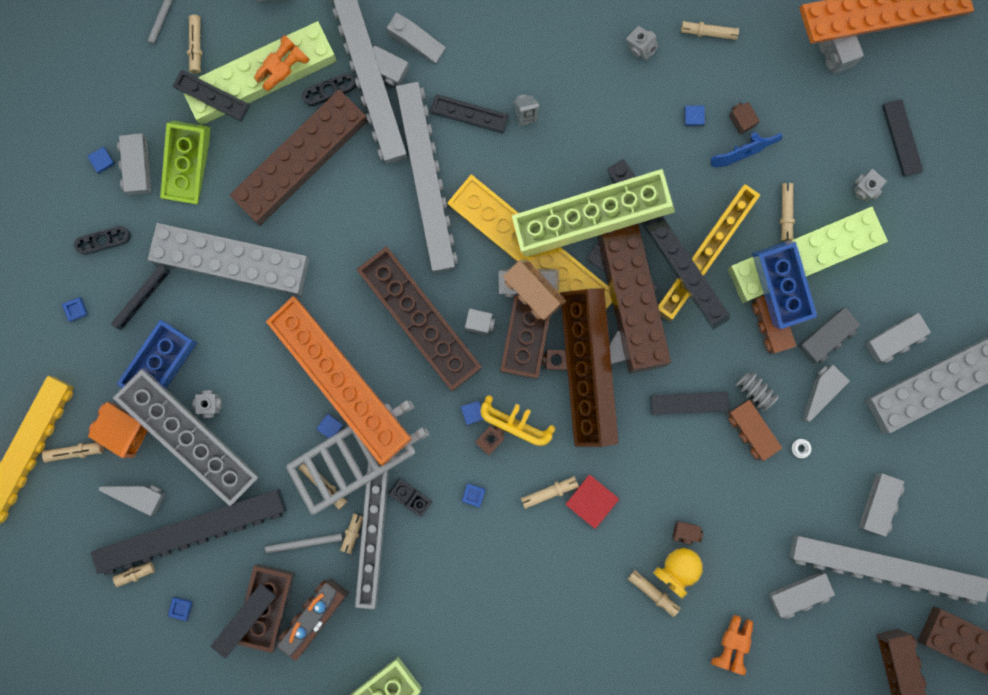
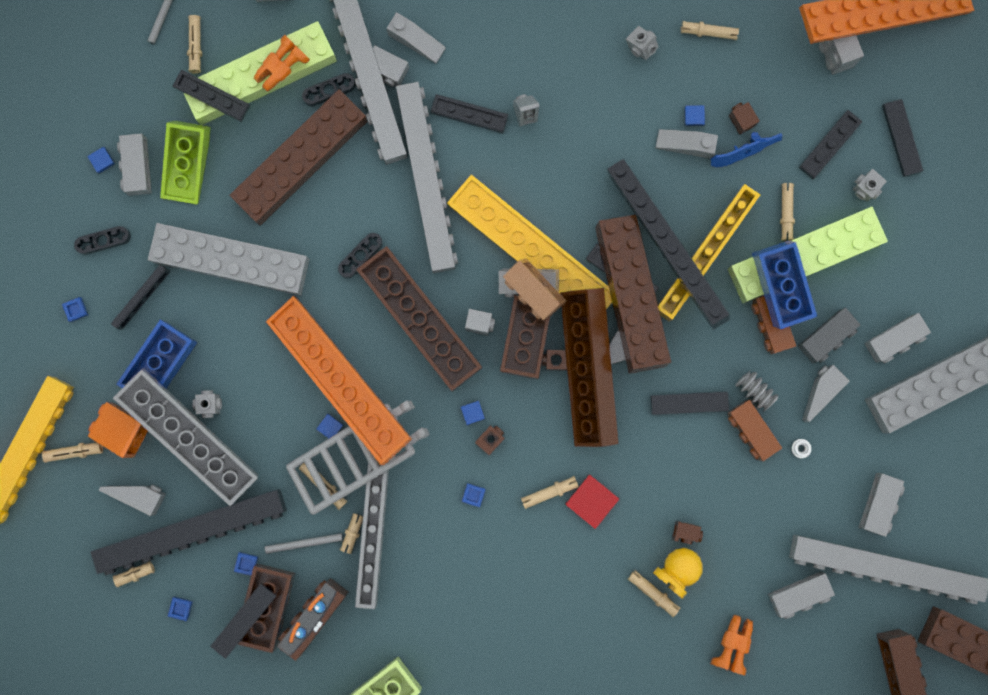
black slope [388,478,432,517] -> none
yellow piece [480,395,555,446] -> none
yellowish green brick [512,169,675,257] -> none
none -> blue tile [234,552,259,576]
none -> black beam [338,233,383,278]
none -> light grey slope [656,129,718,159]
none -> black tile [799,110,863,179]

